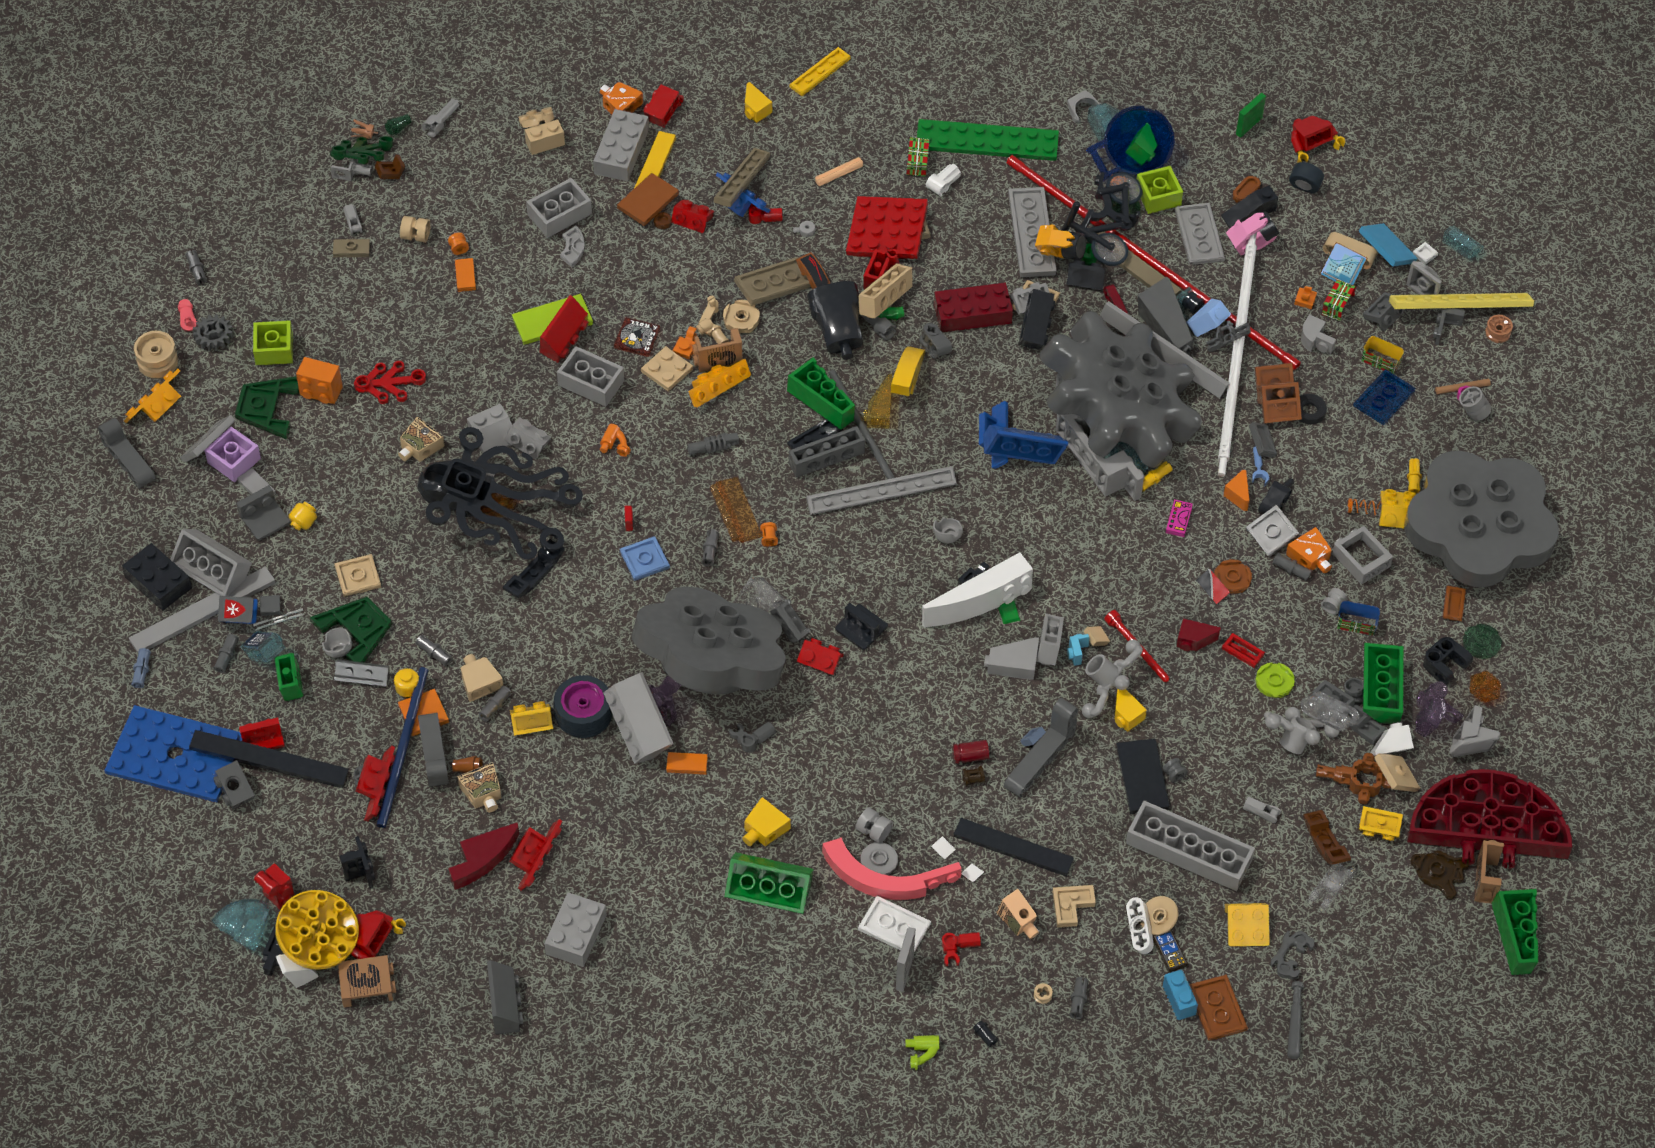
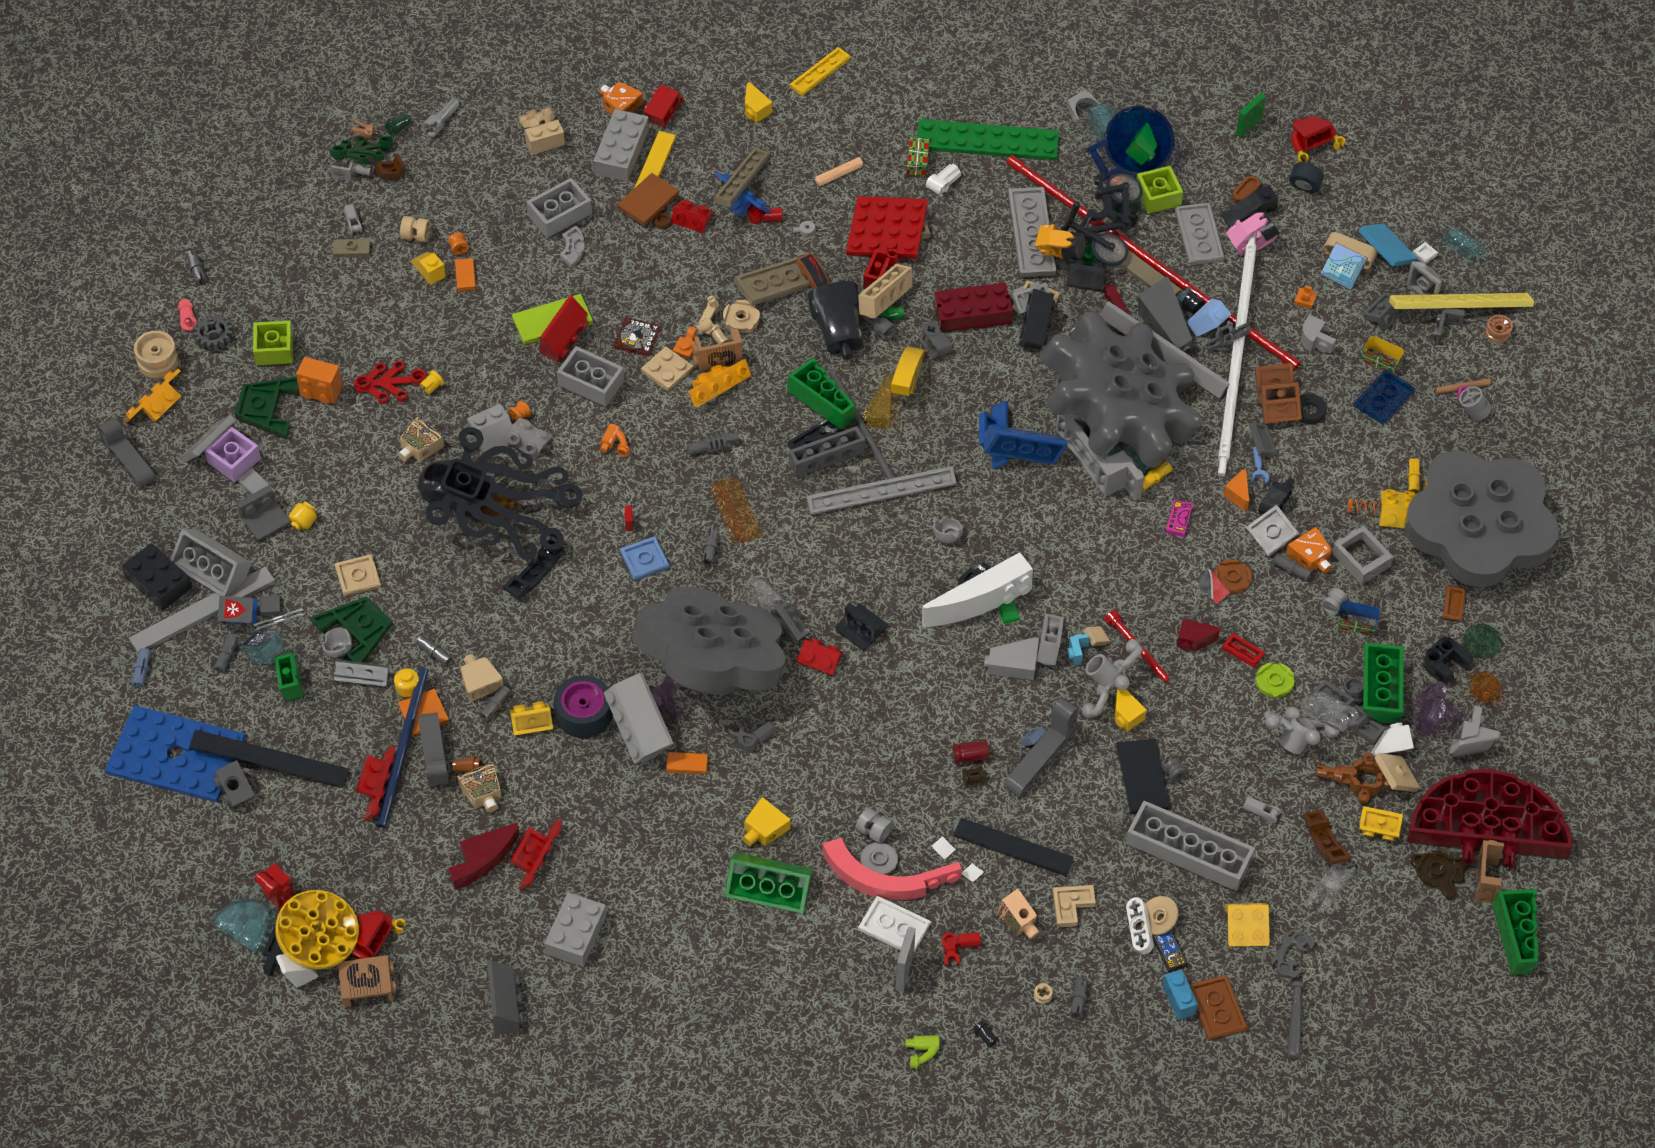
red bracket [239,718,285,749] -> none
black bracket [339,836,376,889] -> none
orange bush [760,522,778,547] -> none
piece [1322,279,1356,321] -> none
none -> yellow slope [411,253,446,285]
none -> yellow bush [419,370,444,395]
none -> orange wheel [508,401,532,422]

